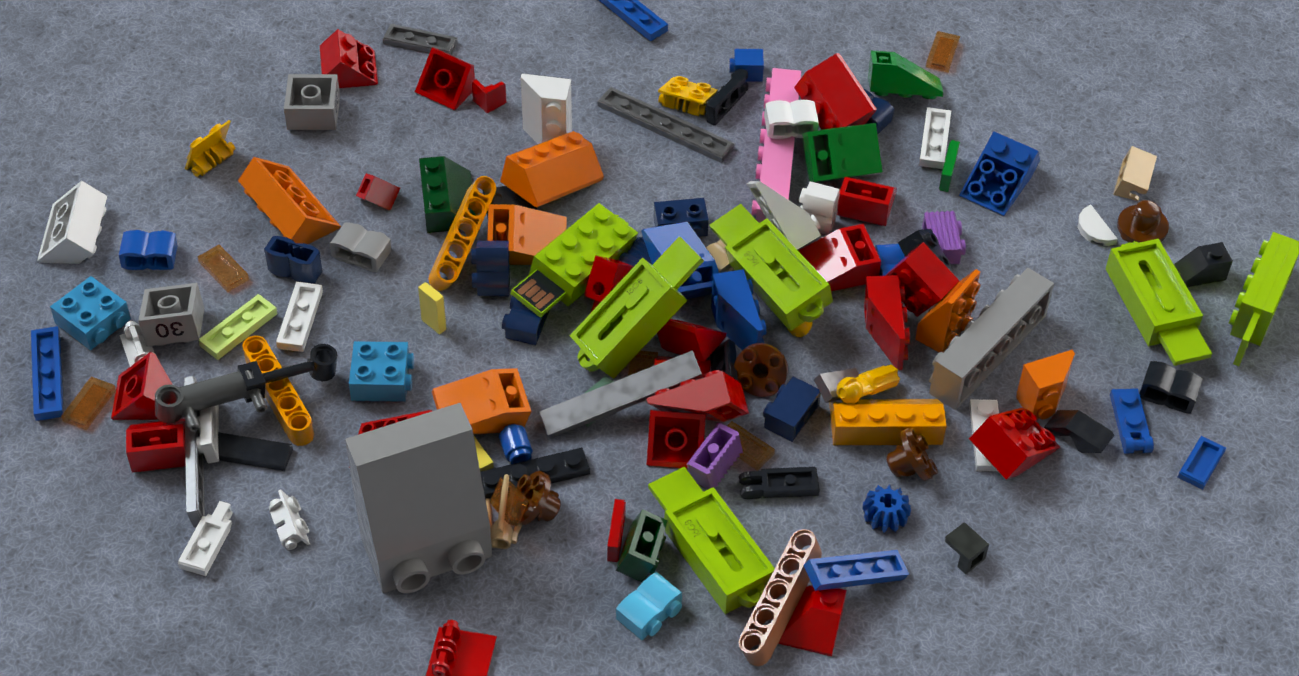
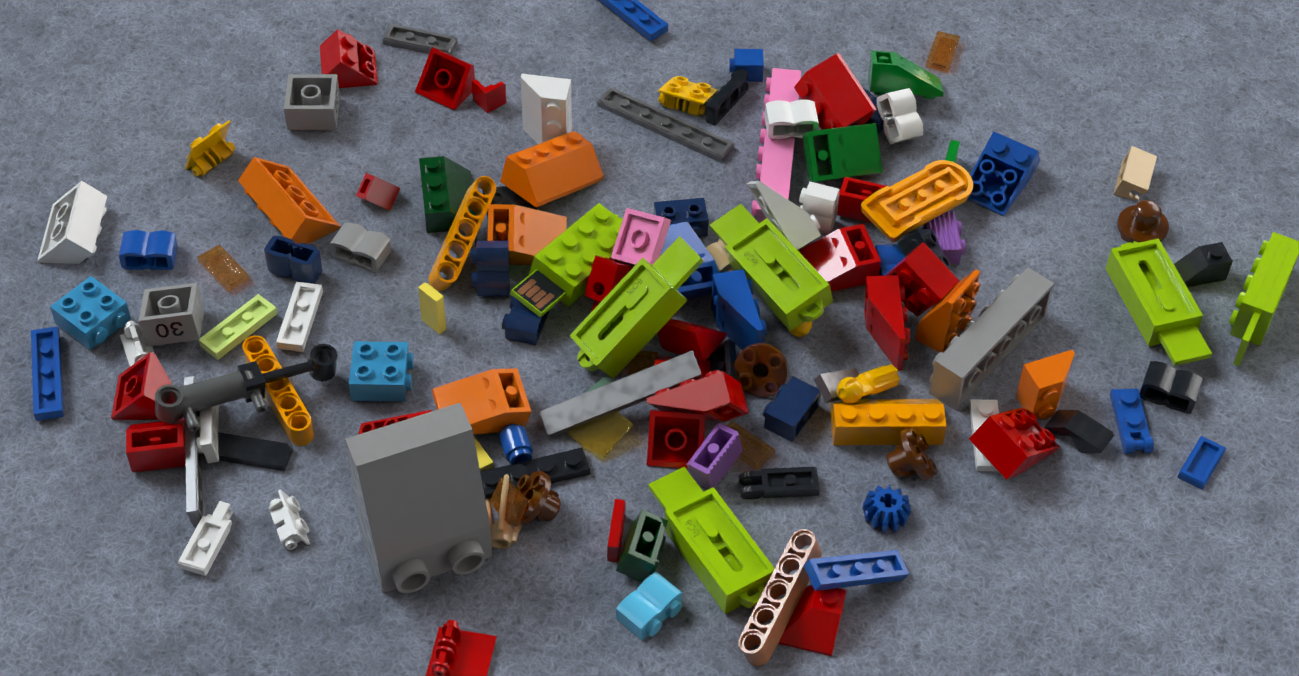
clear orange tile [61,376,116,430] -> none
white plate [919,107,951,169] -> none
pearl dark grey panel [945,522,989,574] -> none
white tile [1078,205,1118,246] -> none
none -> clear yellow piece [568,410,634,461]
none -> bright pink plate [611,208,671,265]
none -> light orange piece [861,160,973,242]
none -> white brick [877,88,923,144]

